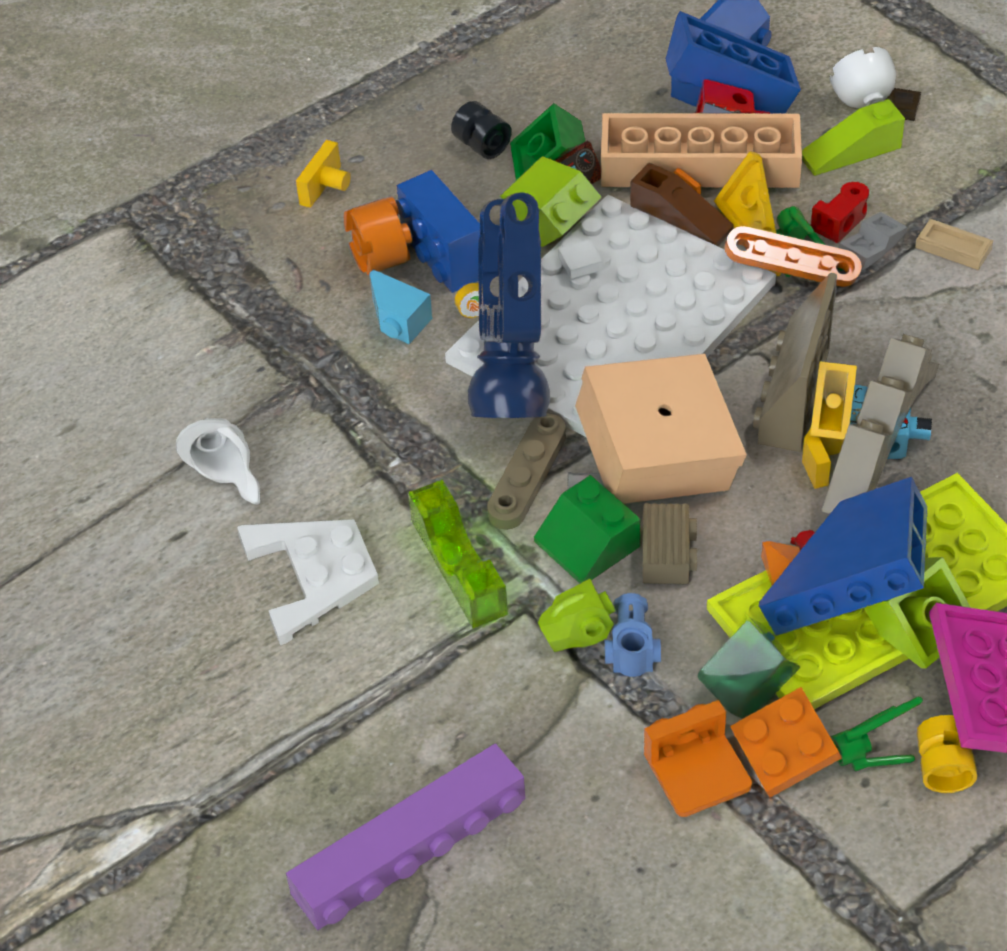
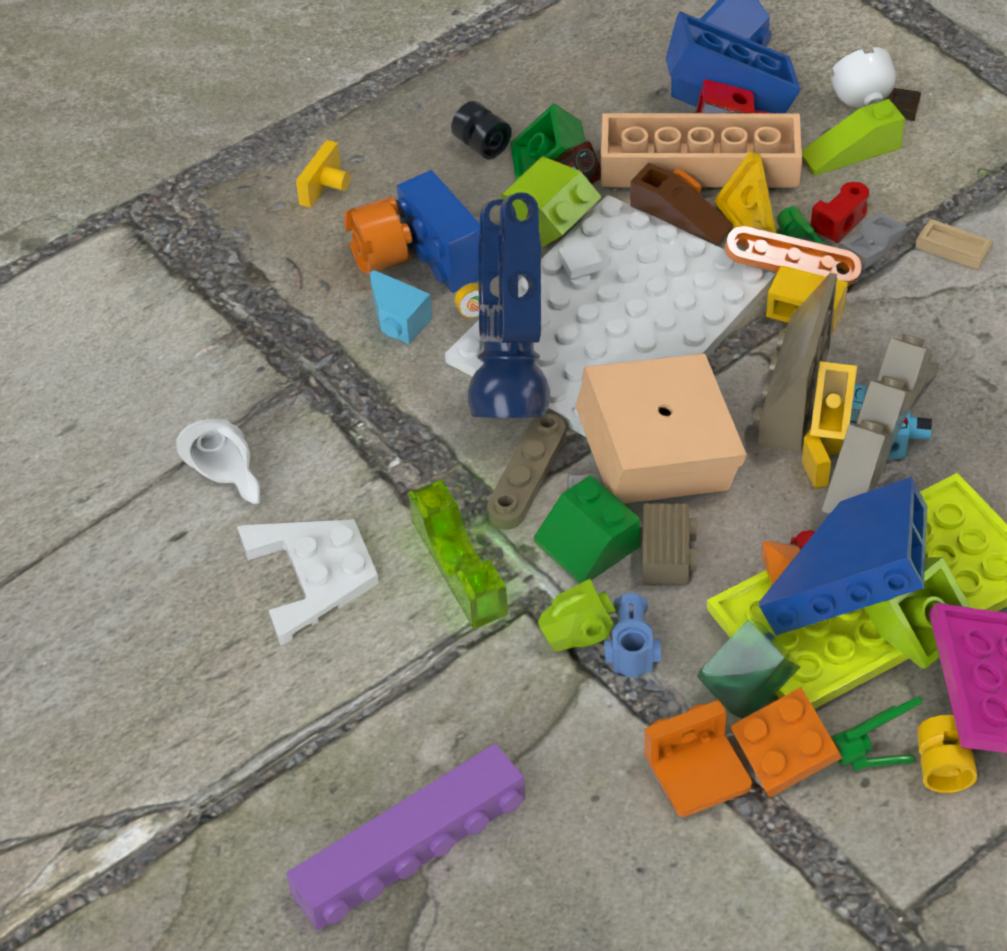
none -> yellow brick [766,265,848,335]

